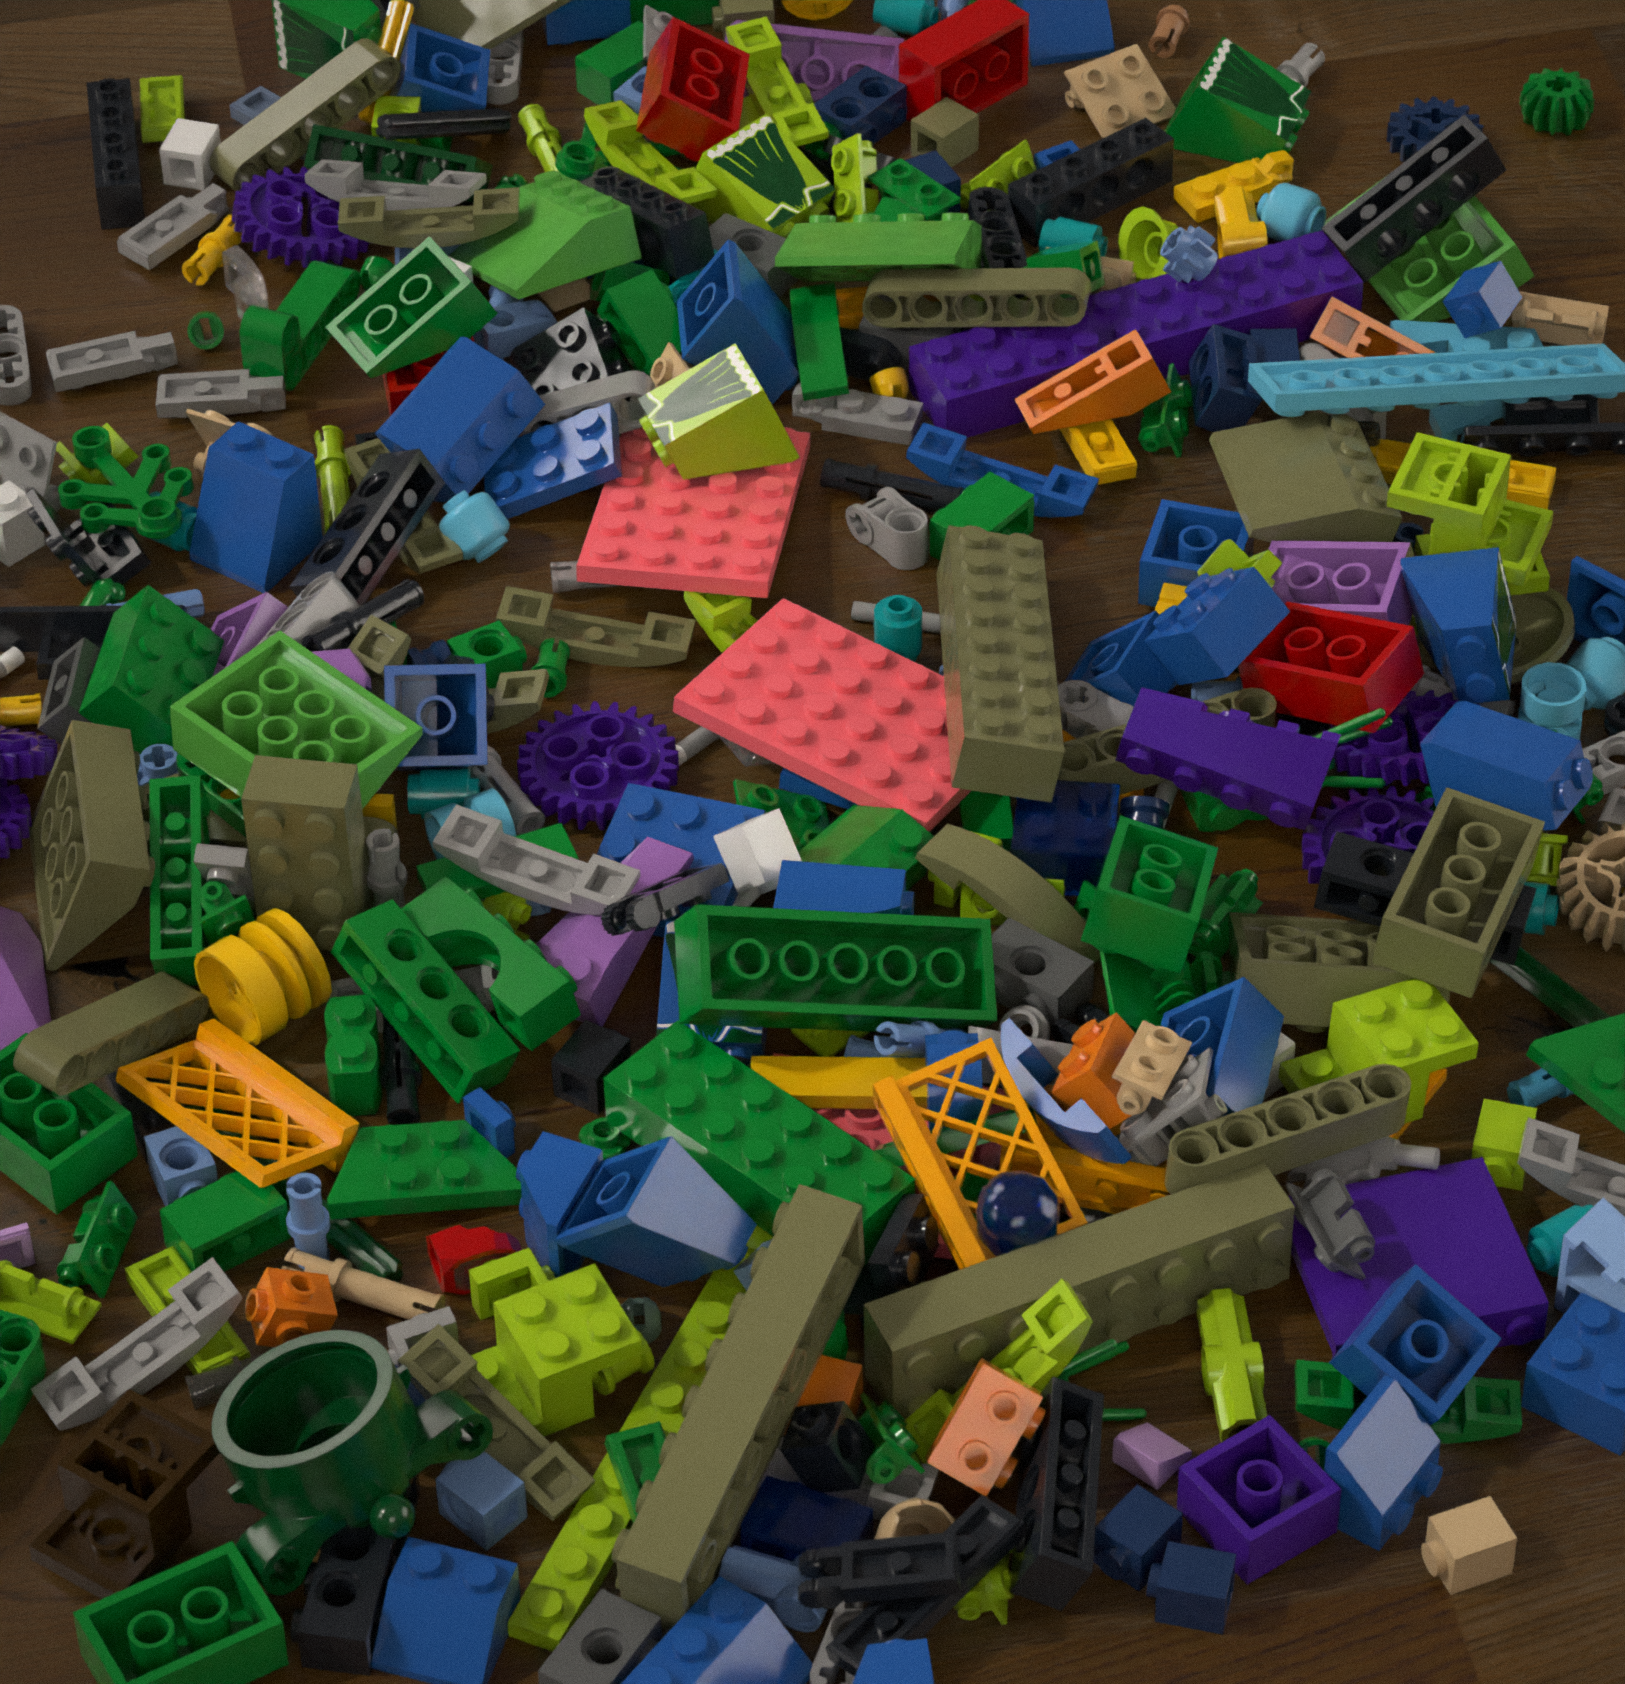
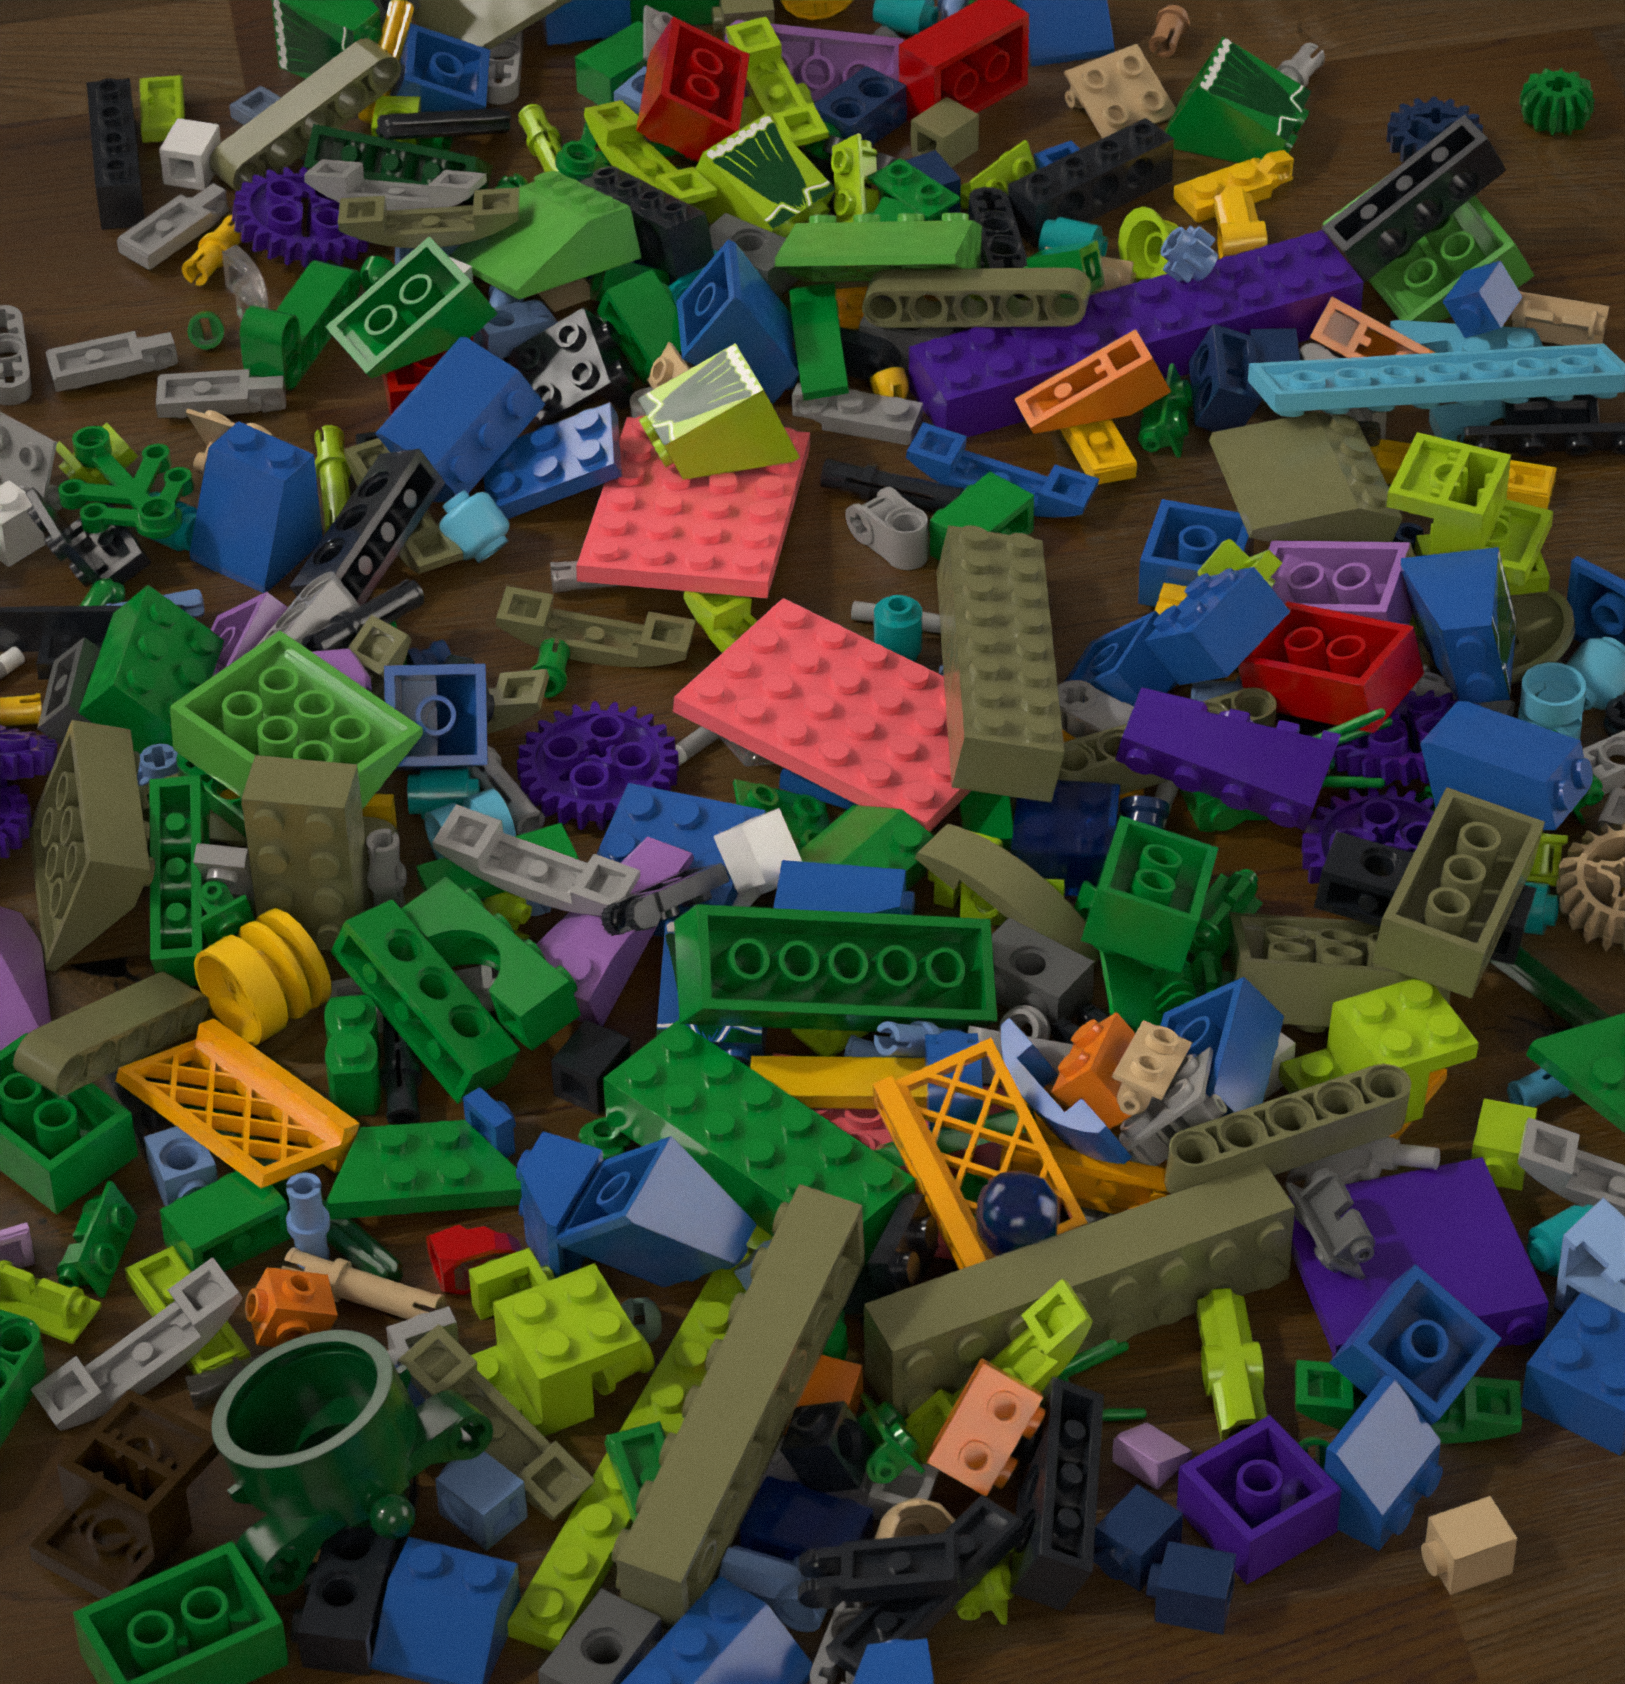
green brick [447,620,527,689] -> none
light grey beam [523,370,656,435] -> none
medium azure head [1256,183,1326,242] -> none

